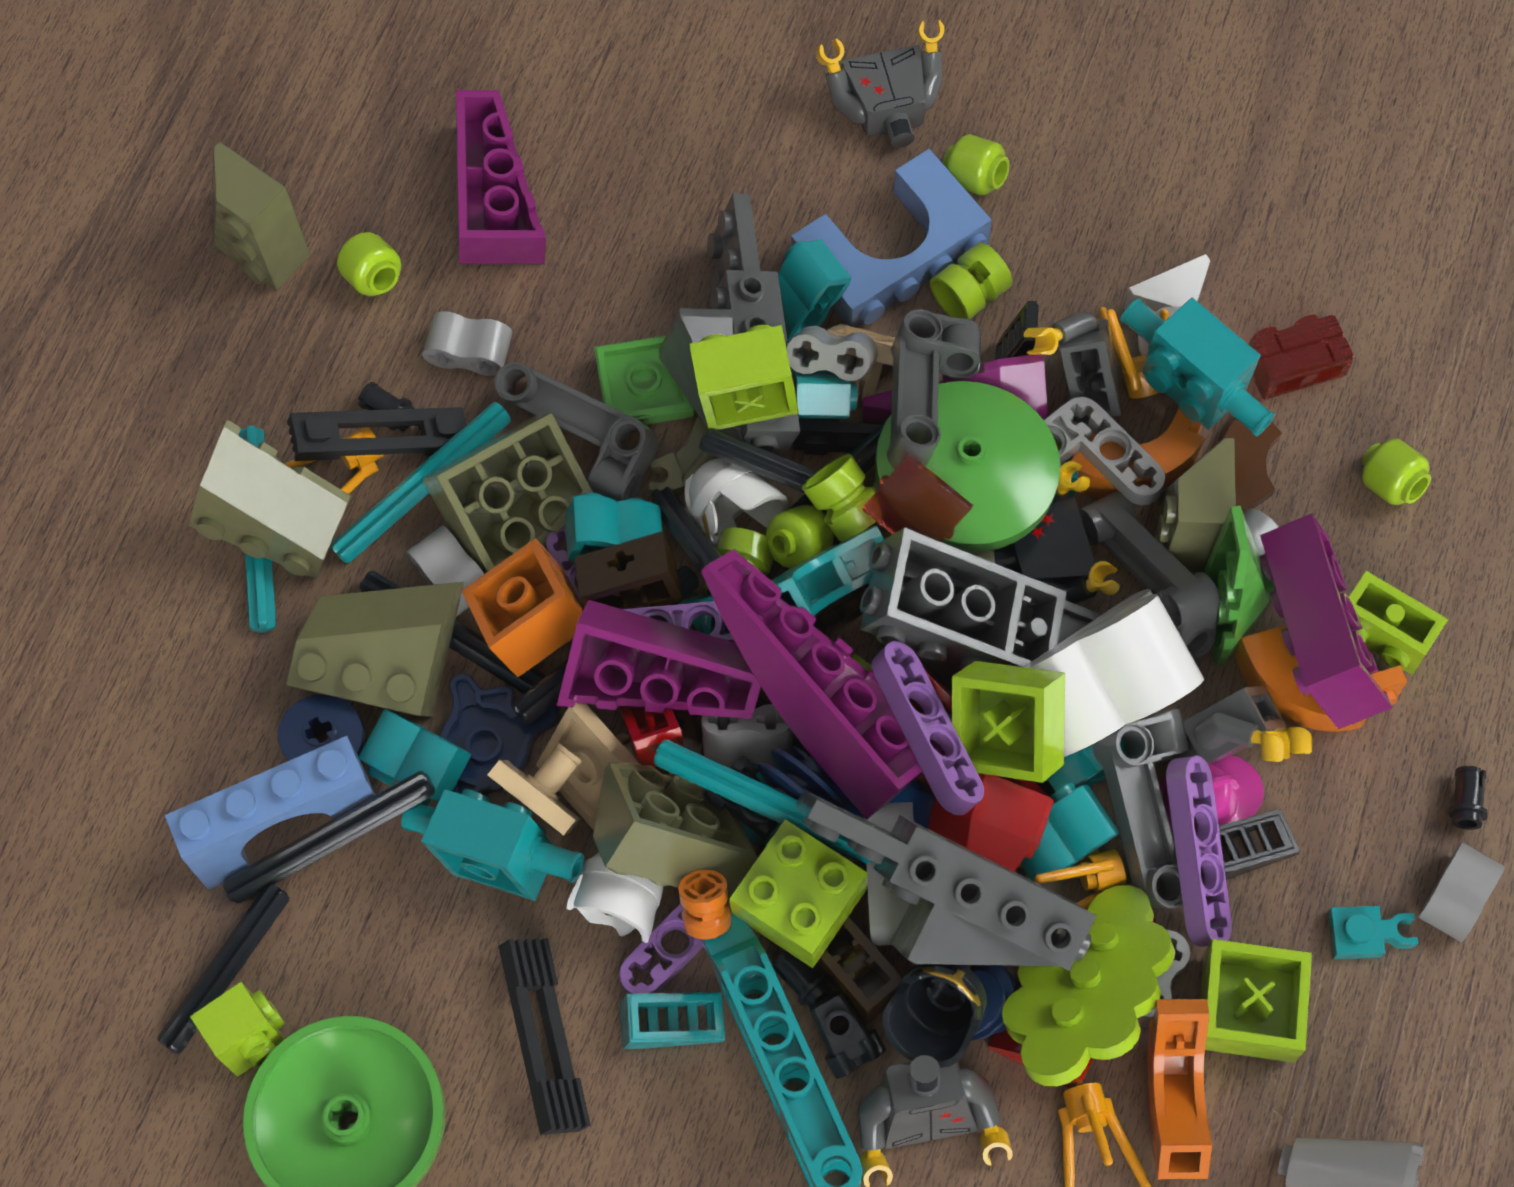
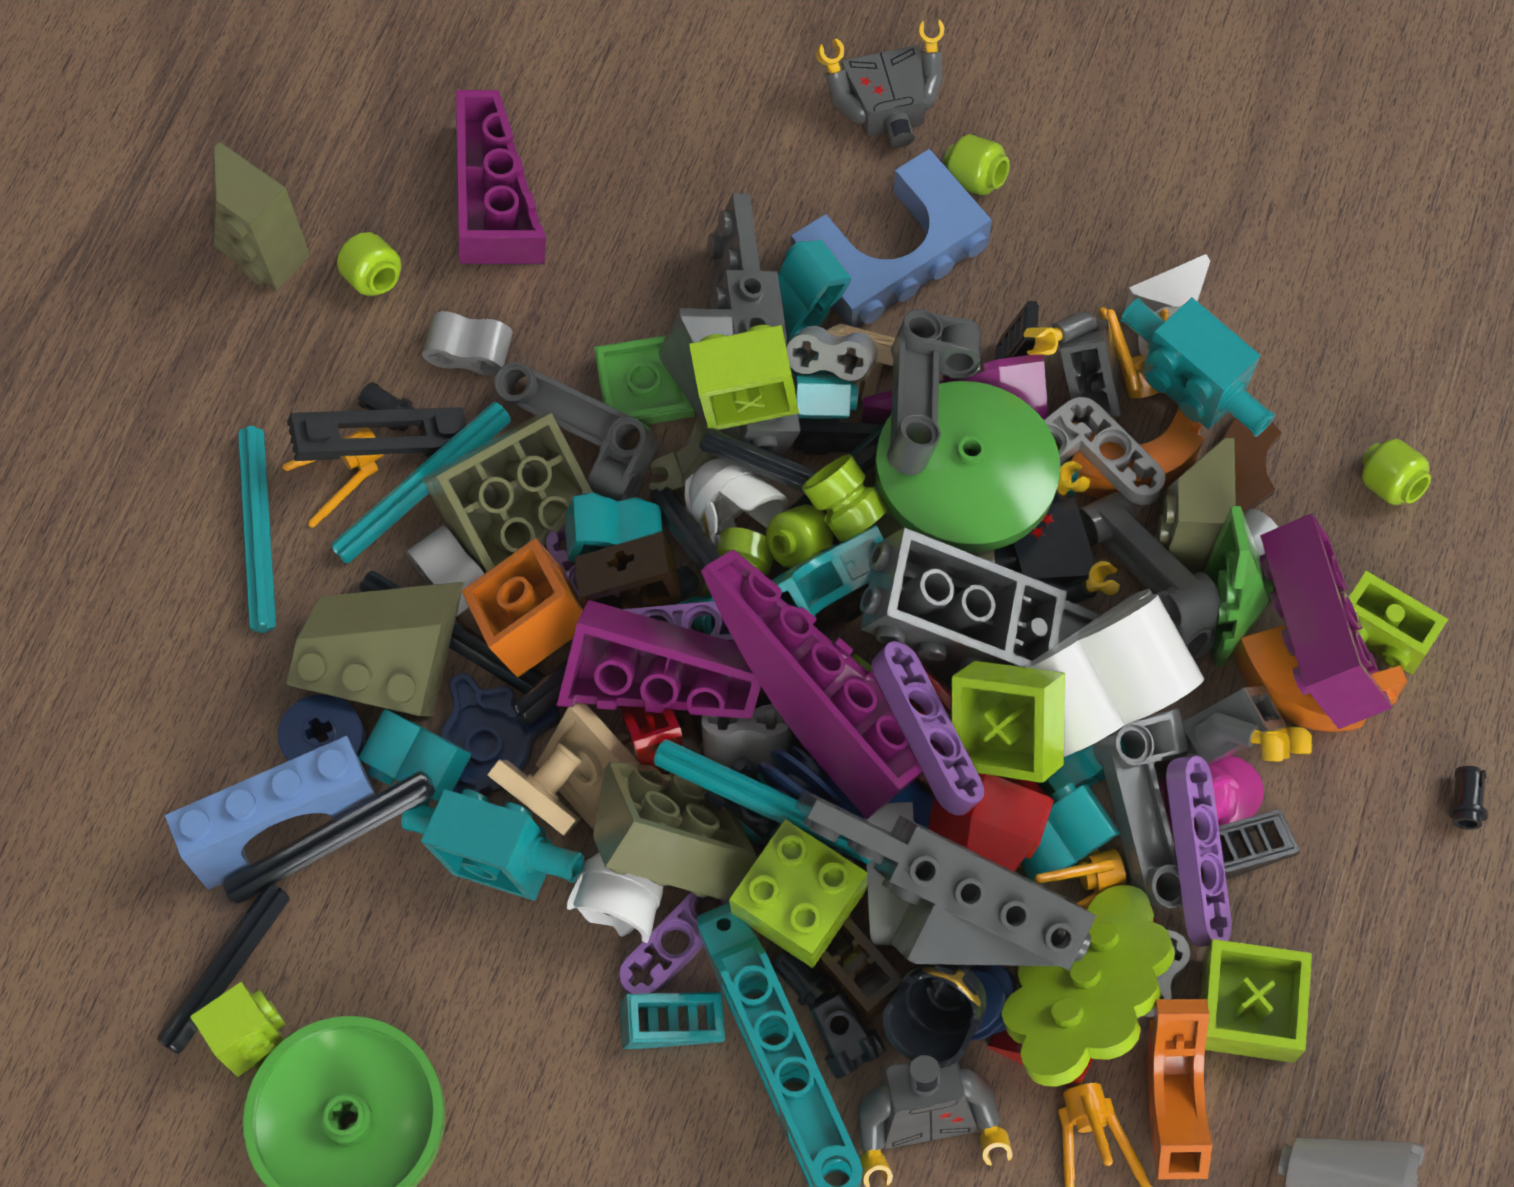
wedge [188,419,351,579] -> none
black container [498,938,591,1135] -> none
orange wheel [678,869,732,940] -> none
clear red piece [862,454,973,542] -> none
lime wheel [930,242,1013,320] -> none
clear red brick [1249,314,1353,400] -> none
teal plate [1327,906,1419,959] -> none
light grey axle [1418,841,1505,943] -> none

